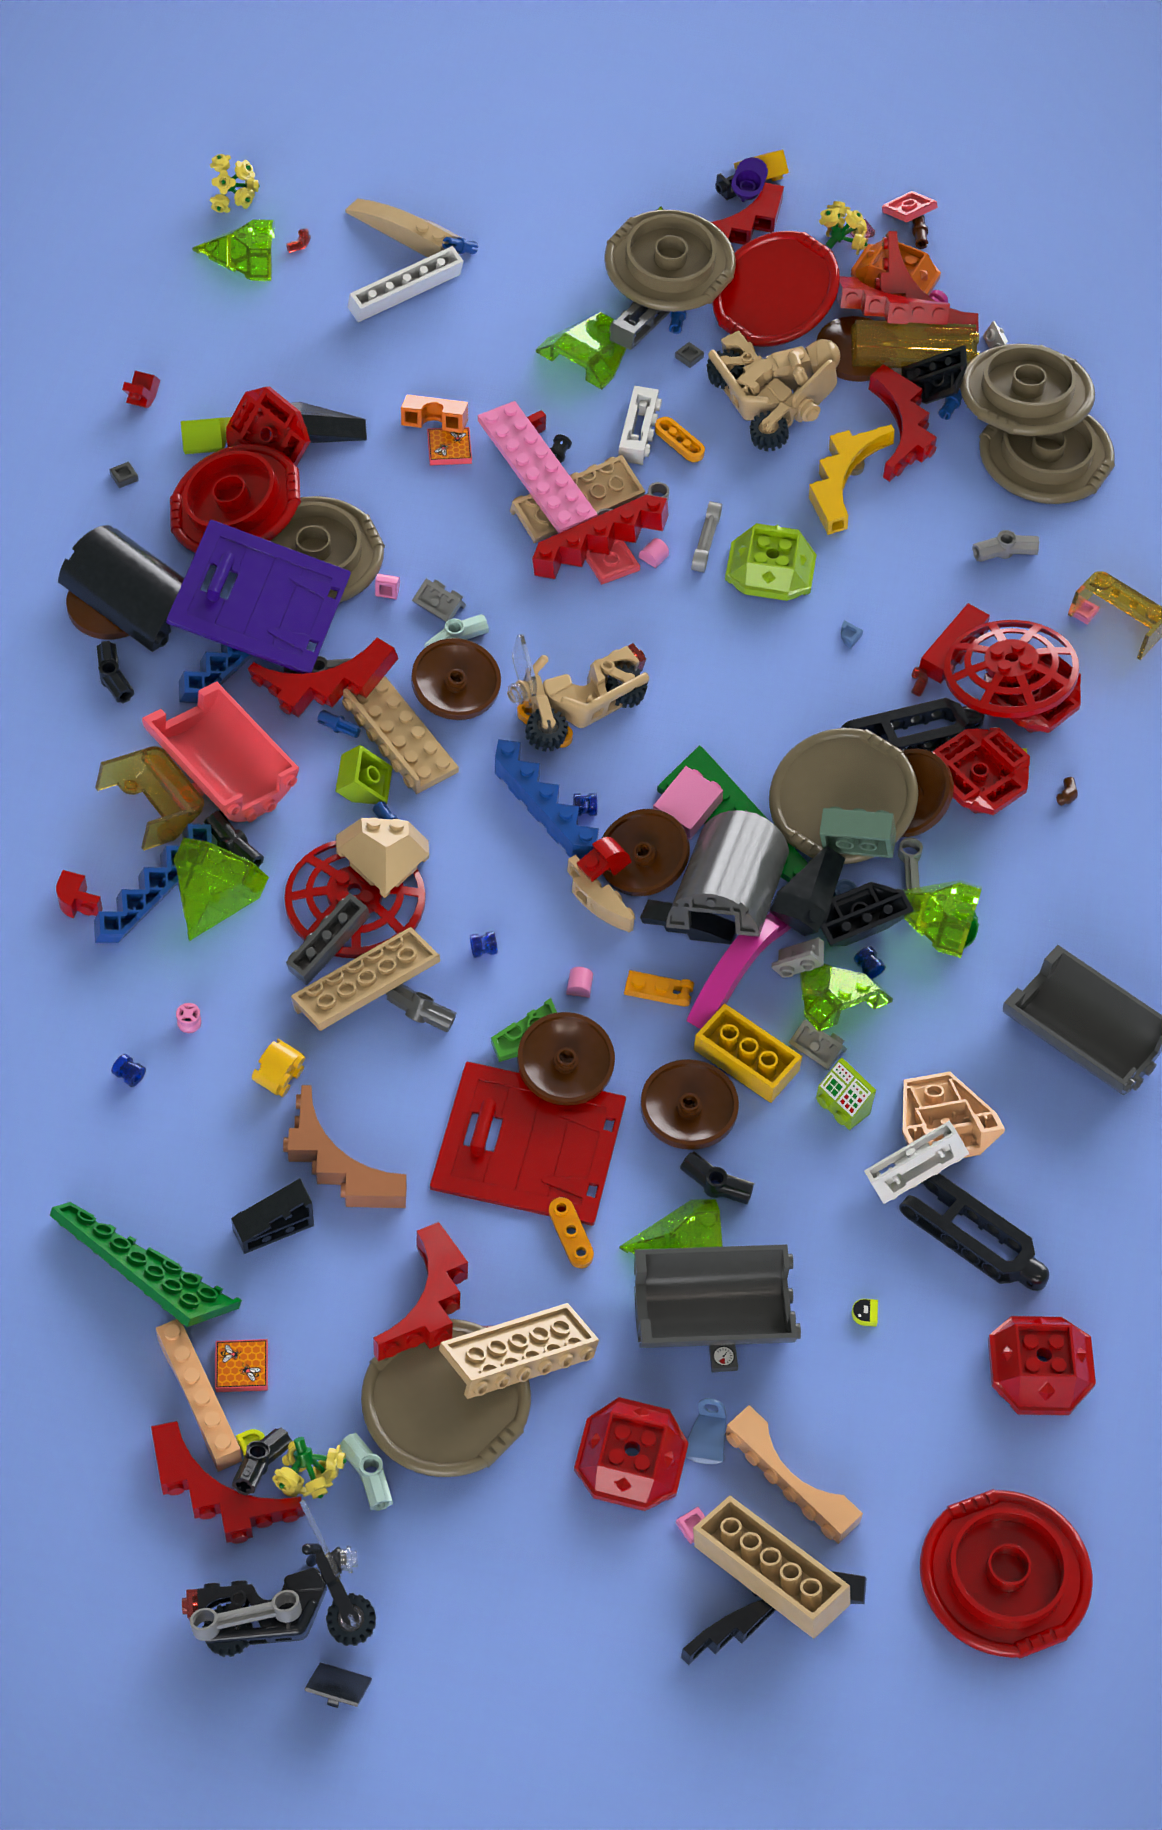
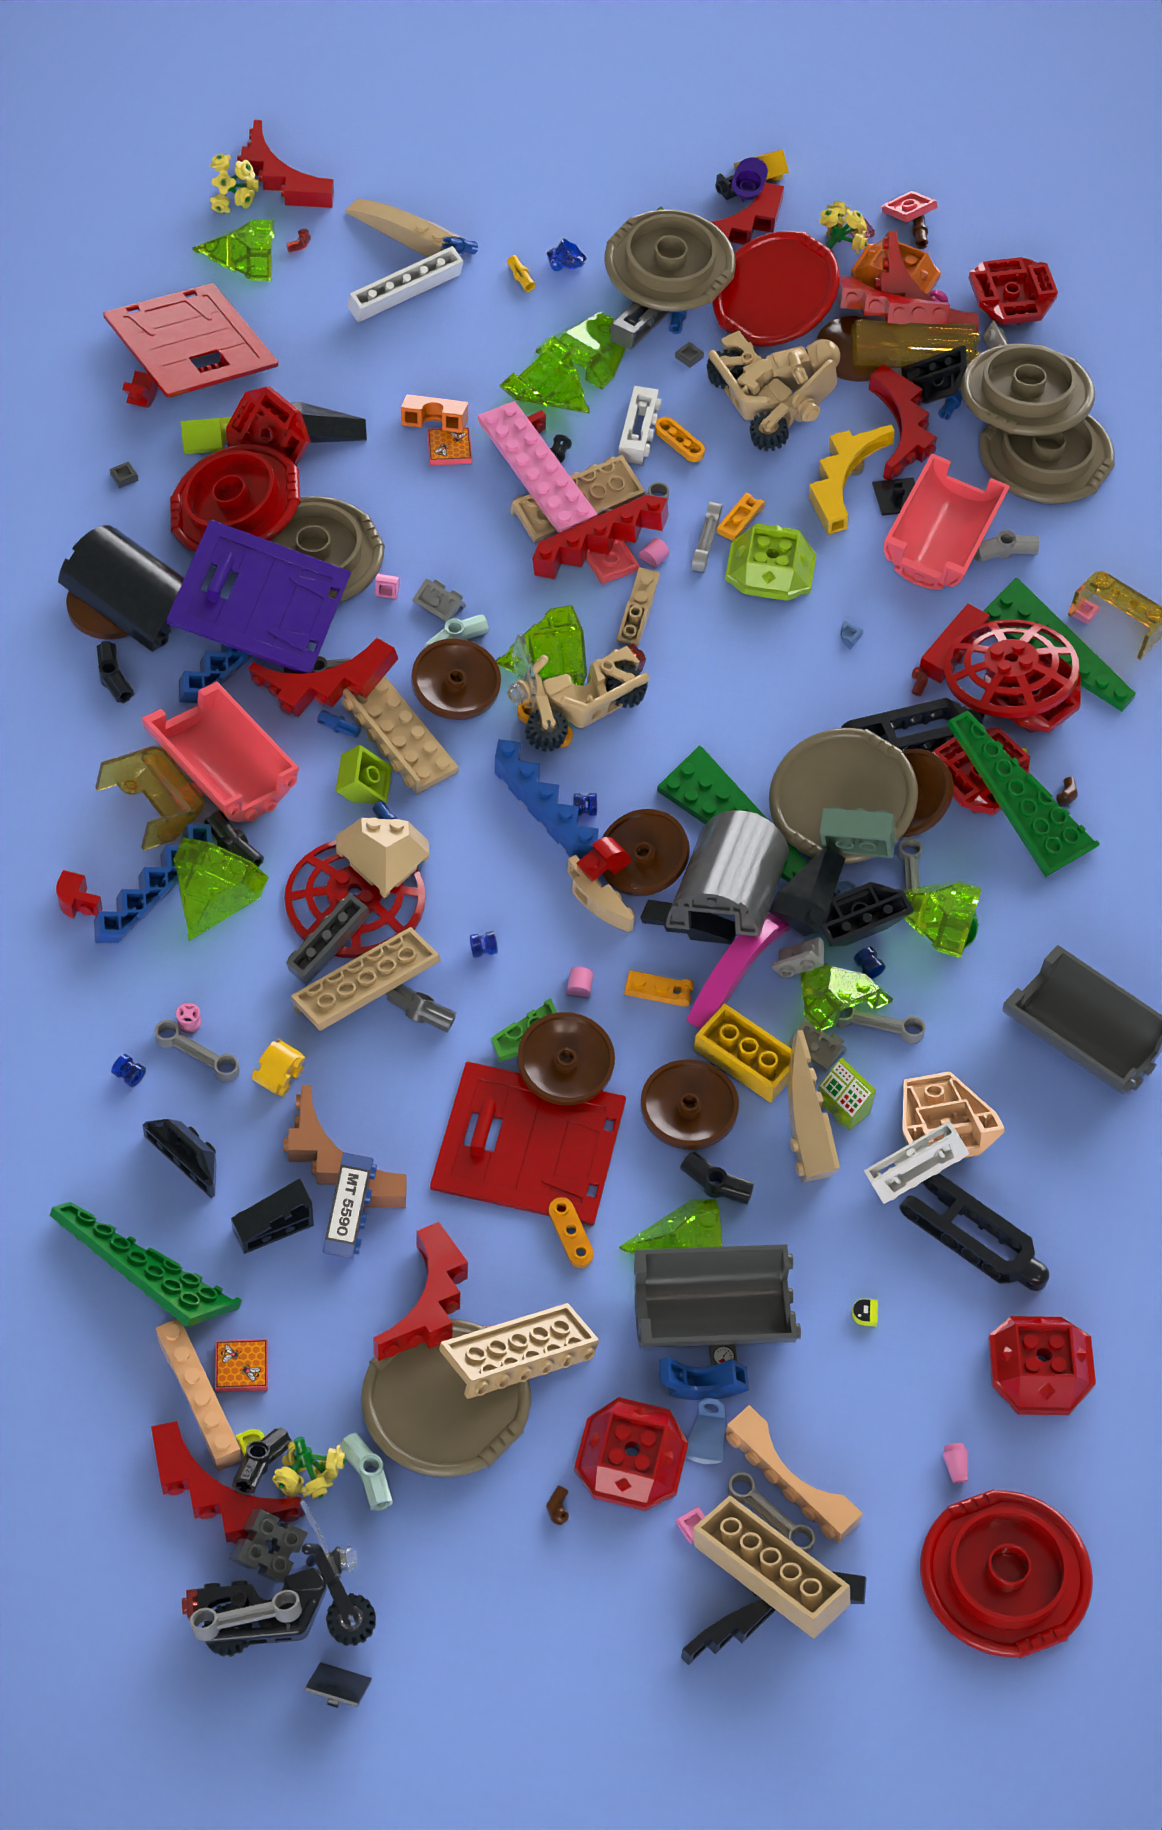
bright pink brick [653,766,723,840] -> none
none -> door [103,283,278,398]
none -> black wedge [142,1119,217,1198]
none -> light grey piece [155,1020,239,1082]
none -> dark grey brick [229,1509,308,1583]
none -> red arch [237,120,334,208]
none -> brick [322,1152,377,1259]
none -> clear neon green wedge [496,605,587,686]
none -> clear neon green wedge [500,336,590,414]
none -> yellow pin [507,255,536,292]
none -> clear blue hair [546,238,587,271]
none -> reddish brown arm [546,1486,569,1525]
none -> tan slope [617,567,660,646]
none -> blue arch [659,1357,749,1400]
none -> light orange plate [716,492,766,541]
none -> light grey piece [727,1472,815,1554]
none -> tan wedge [788,1030,840,1183]
none -> light grey piece [830,1000,926,1044]
none -> black piece [872,477,915,516]
none -> coral cylinder [884,453,1010,590]
none -> bright pink cone [942,1443,968,1484]
none -> green wing [947,710,1100,878]
none -> red piece [968,257,1058,325]
none -> green wing [983,578,1136,712]

